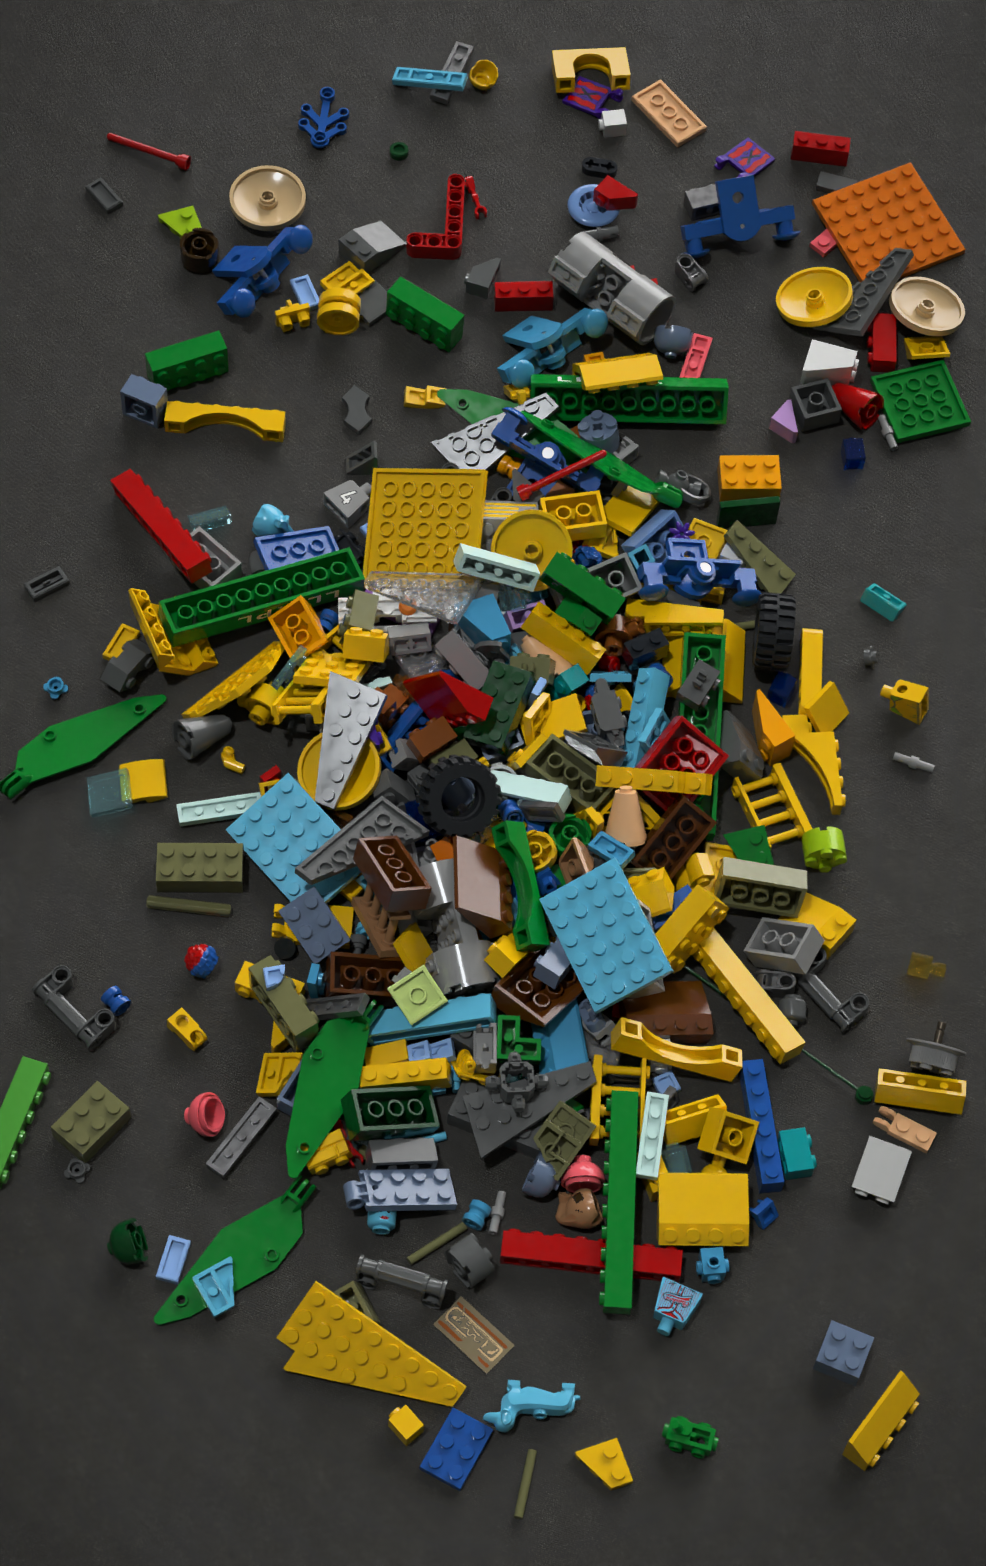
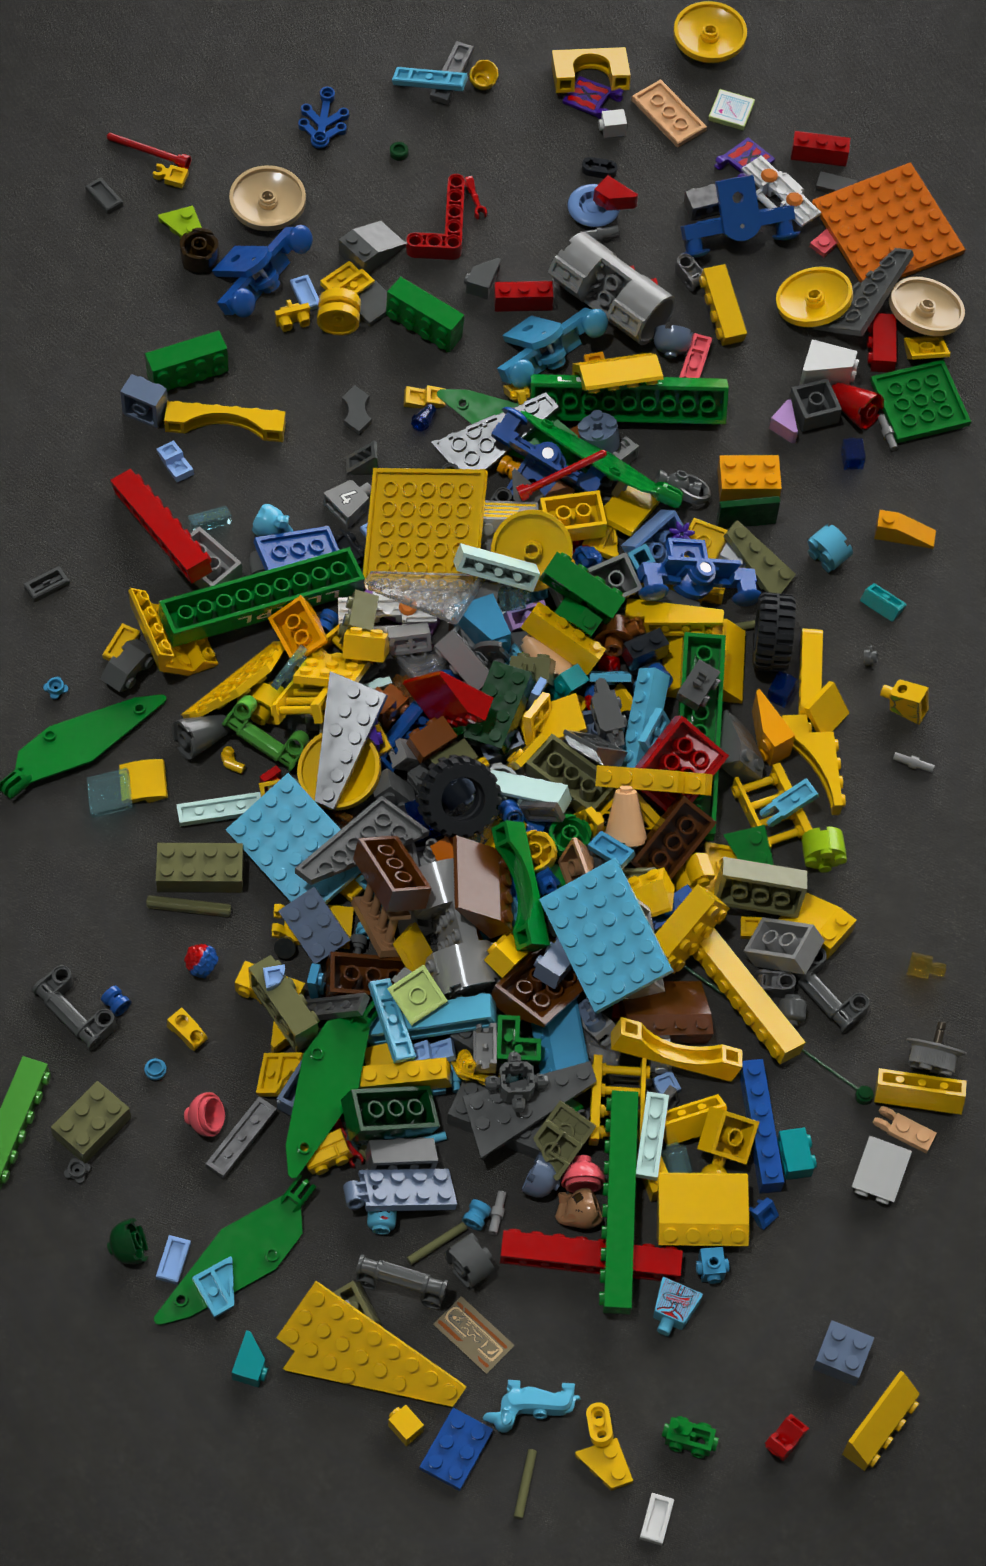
none -> dark azure plate [144,1058,167,1080]
none -> yellow plate [153,164,189,188]
none -> light blue slope [156,441,194,482]
none -> bright green piece [221,695,309,772]
none -> teal slope [232,1330,268,1388]
none -> medium azure plate [368,978,416,1064]
none -> clear blue cone [411,404,436,431]
none -> yellow plate [586,1403,614,1447]
none -> white tile [640,1493,674,1546]
none -> yellow dish [673,1,747,63]
none -> yellow brick [699,264,747,346]
none -> white tile [708,89,755,131]
none -> yellow tile [740,916,762,939]
none -> white piece [741,156,821,227]
none -> medium azure hinge [759,778,819,827]
none -> red brick [765,1414,809,1461]
none -> medium azure brick [807,524,853,573]
none -> light orange slope [874,510,936,549]

